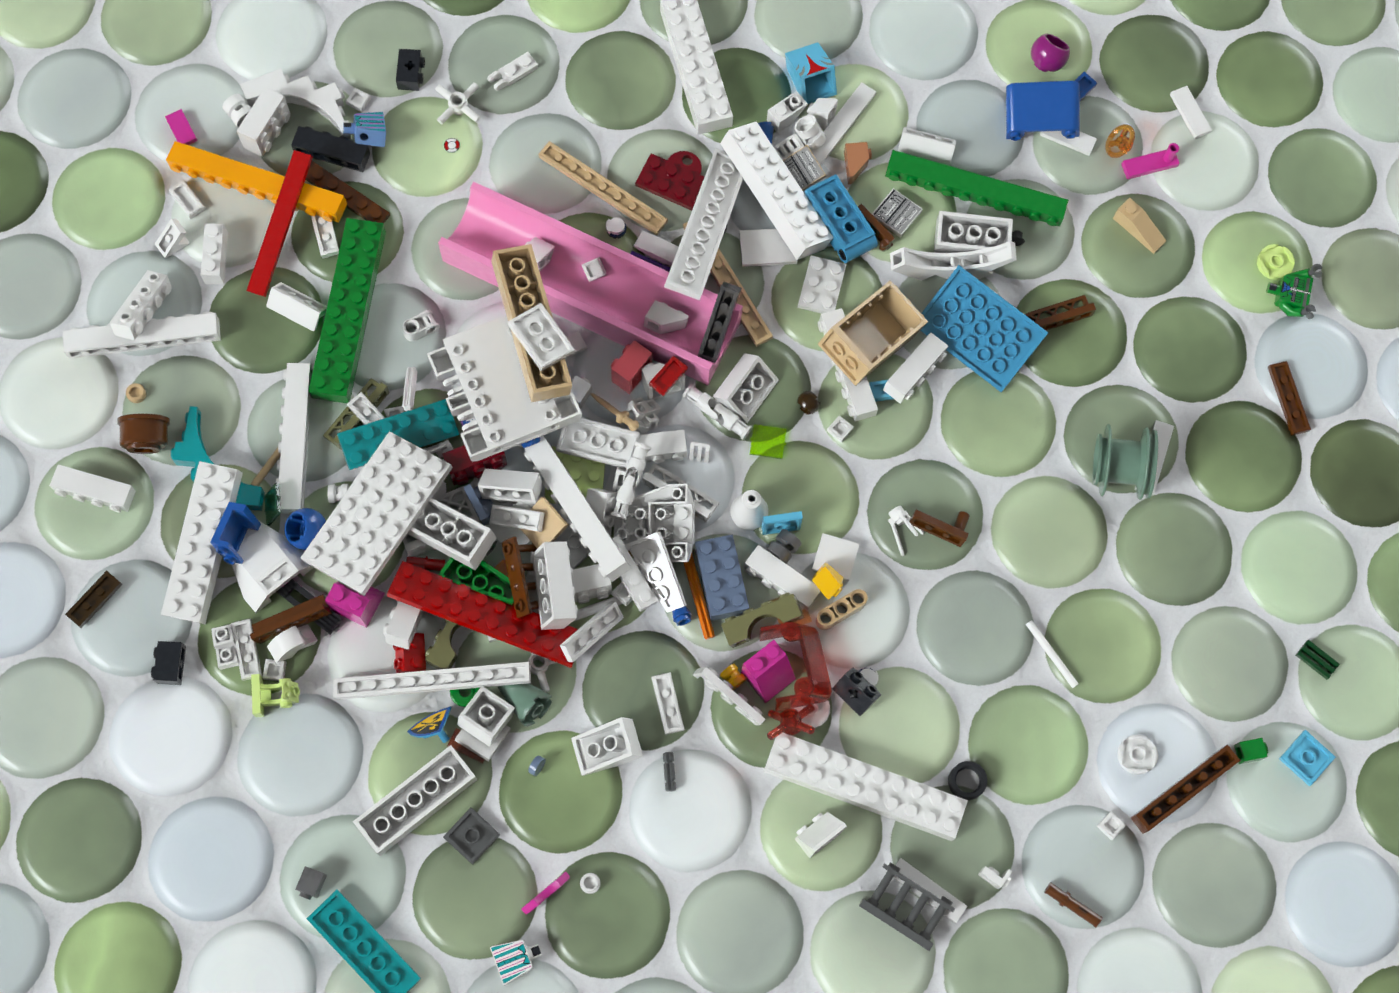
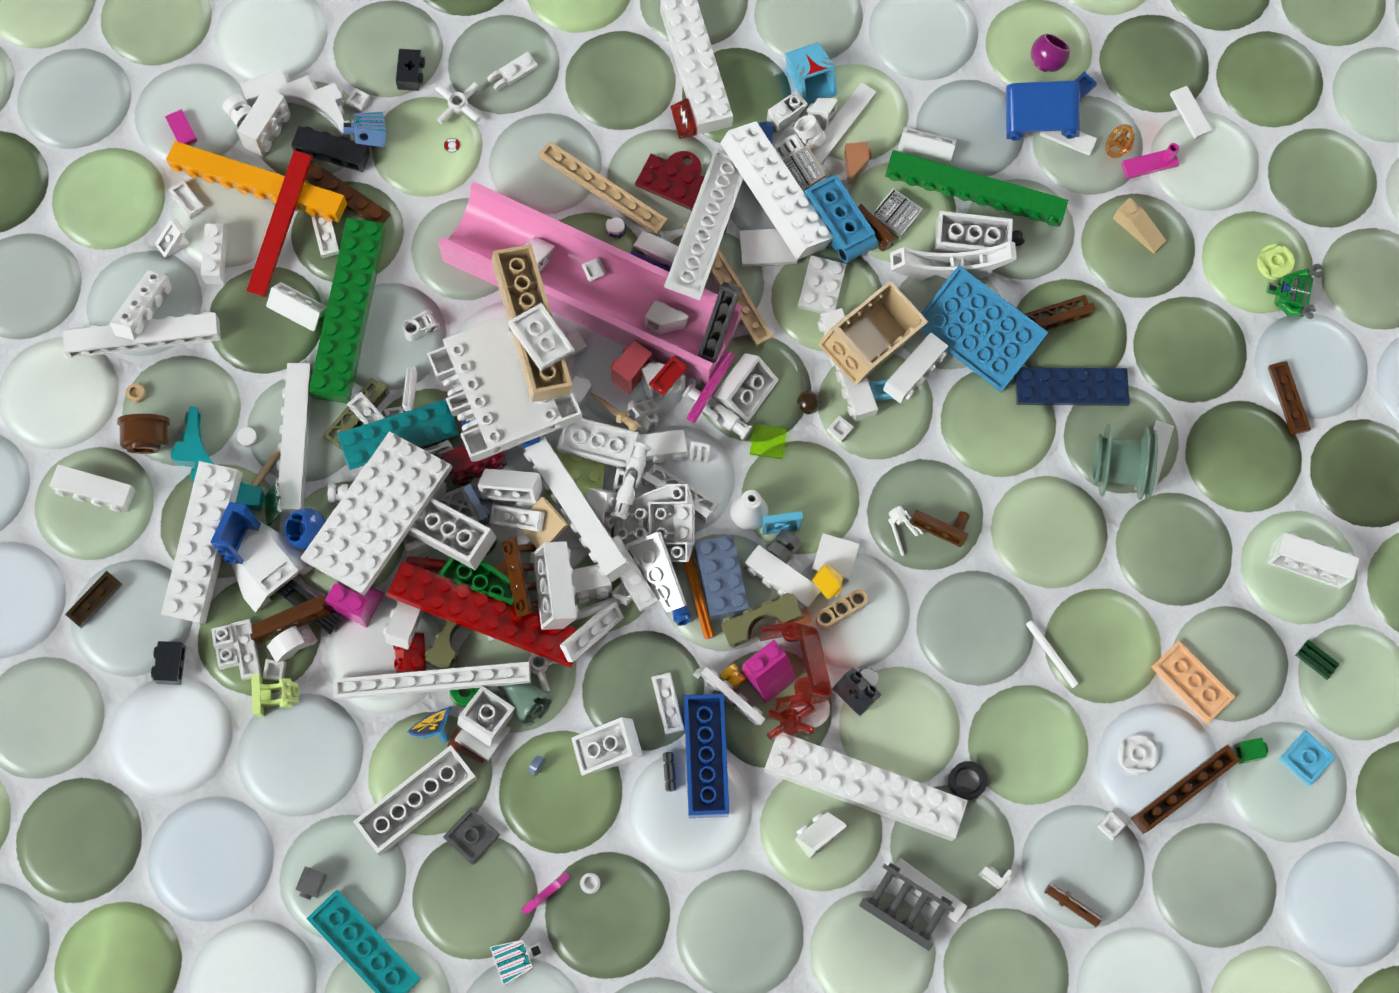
none -> white tile [237,427,257,447]
none -> clear red slope [670,98,697,139]
none -> blue brick [684,694,729,819]
none -> dark pink axle [687,352,735,423]
none -> dark blue plate [1015,367,1130,406]
none -> light nougat tile [1151,640,1235,724]
none -> white brick [1267,532,1359,589]

